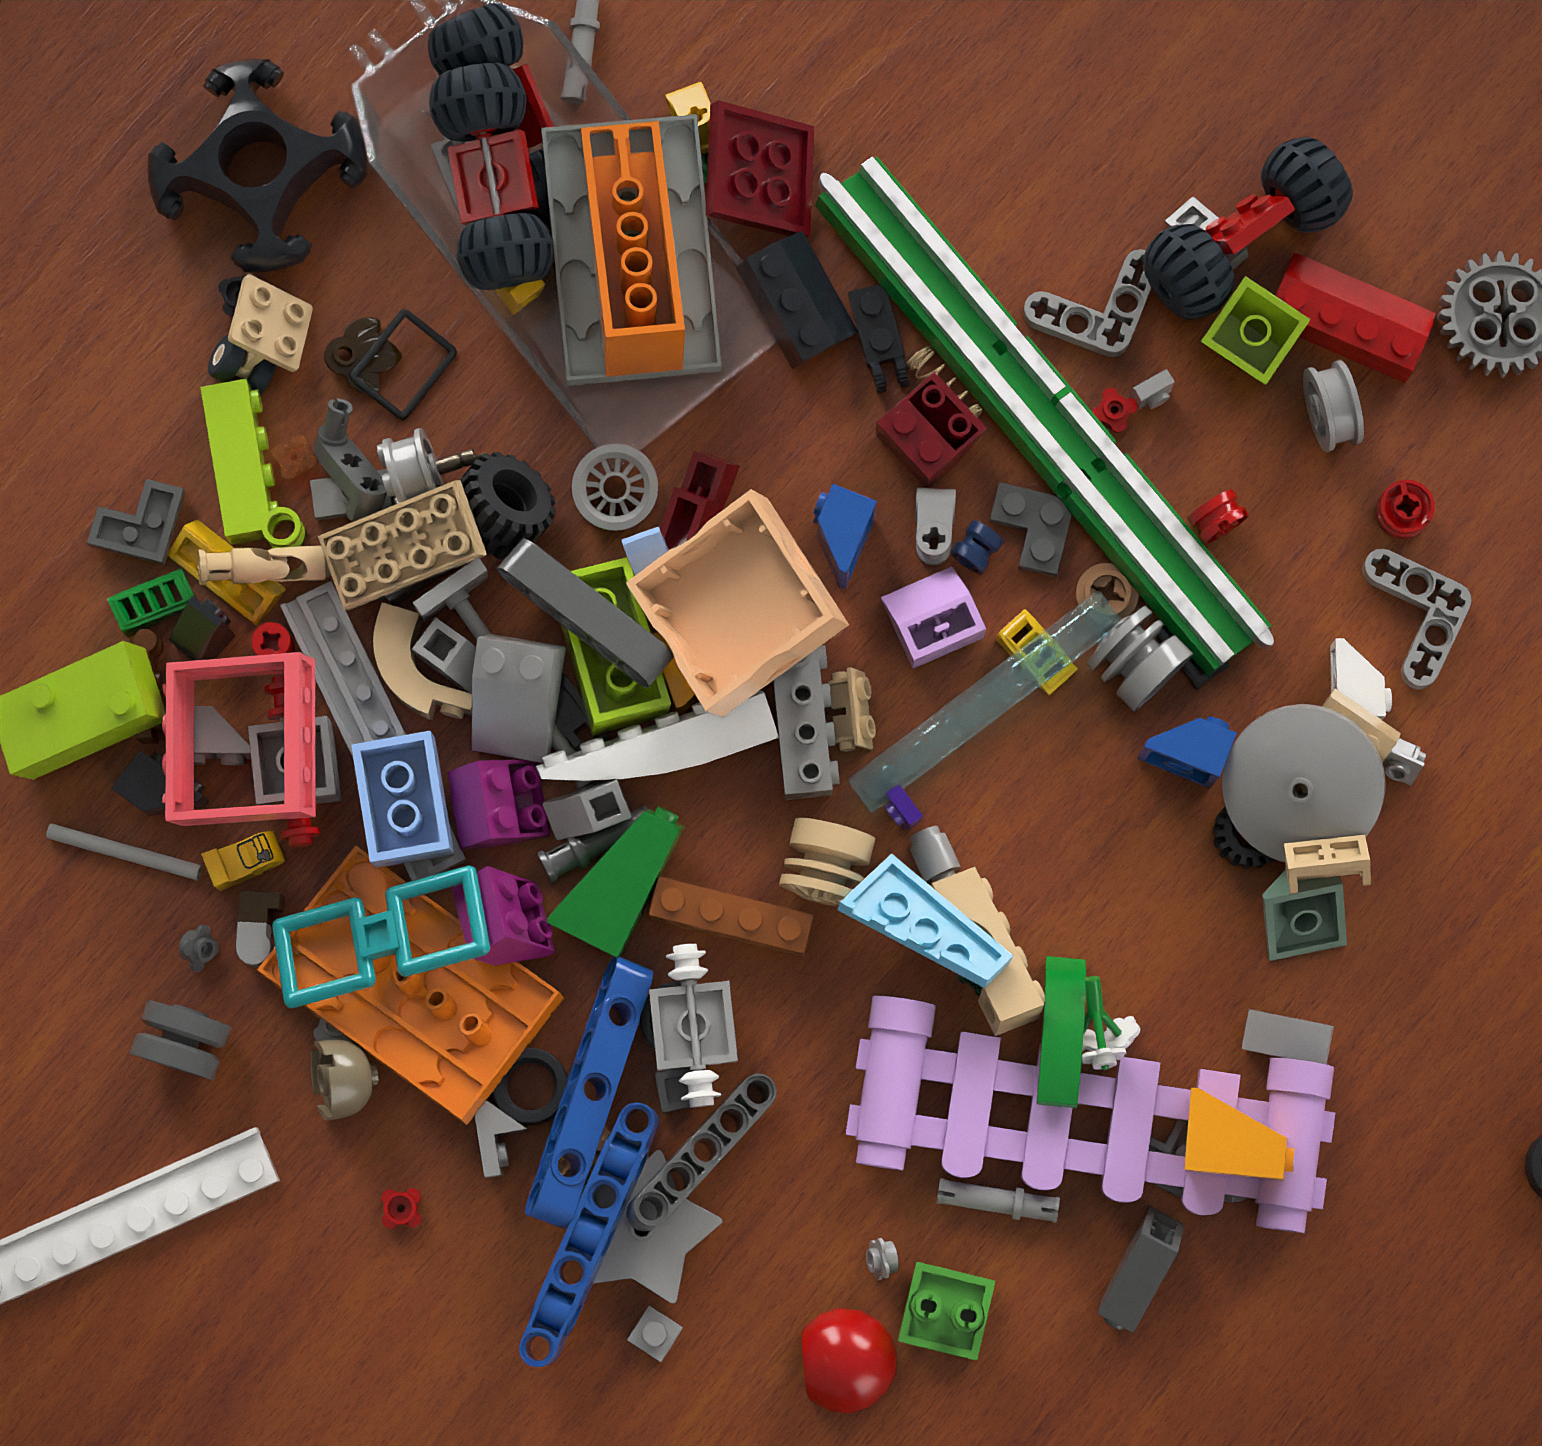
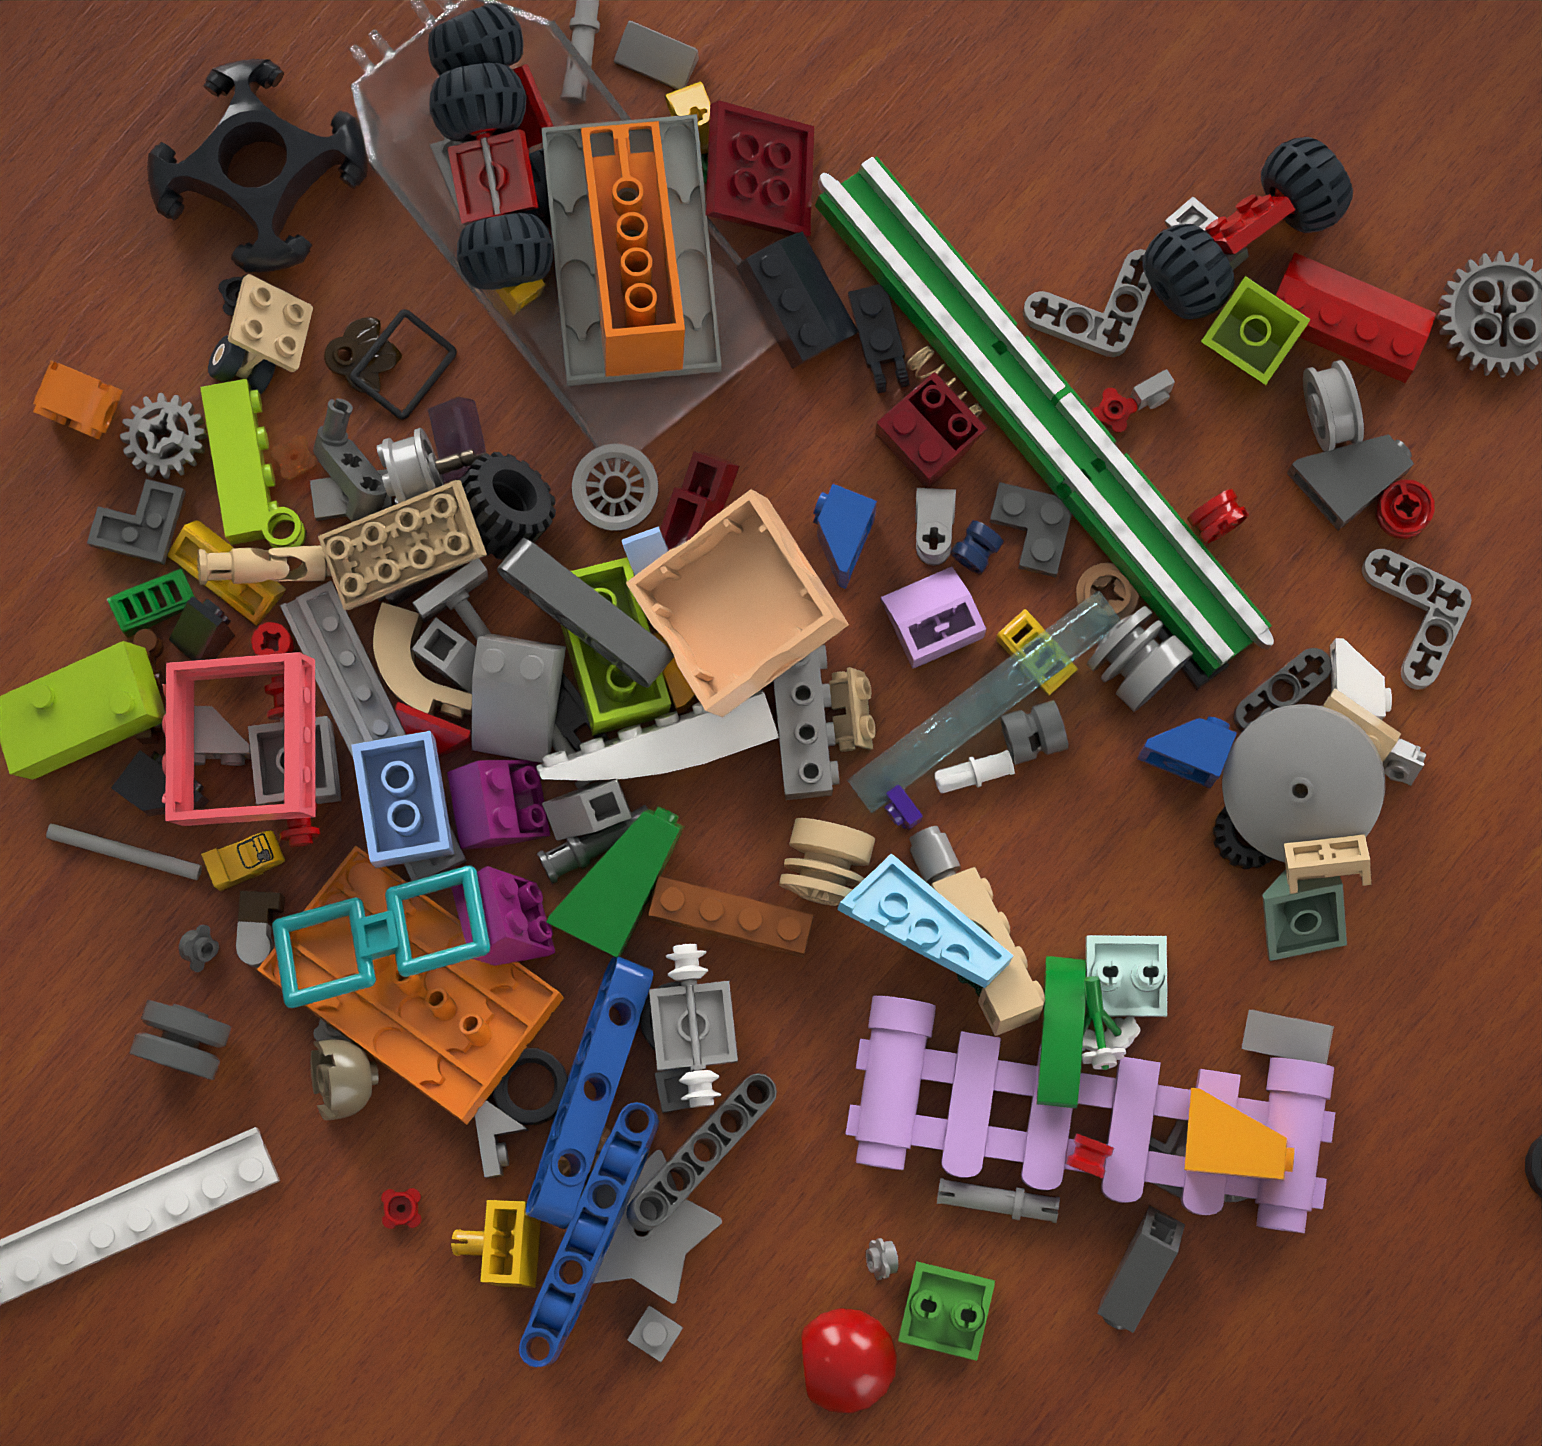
none -> orange brick [33,361,123,440]
none -> light grey gear [120,393,207,479]
none -> red slope [395,702,472,758]
none -> slope [428,397,486,483]
none -> yellow brick [451,1200,541,1288]
none -> light grey slope [614,20,699,90]
none -> white axle [934,750,1015,793]
none -> dark grey wheel [1000,700,1069,765]
none -> red wheel [1065,1133,1115,1178]
none -> light aqua plate [1085,935,1167,1017]
none -> dark grey beam [1234,648,1332,732]
none -> dark grey slope [1287,434,1414,531]

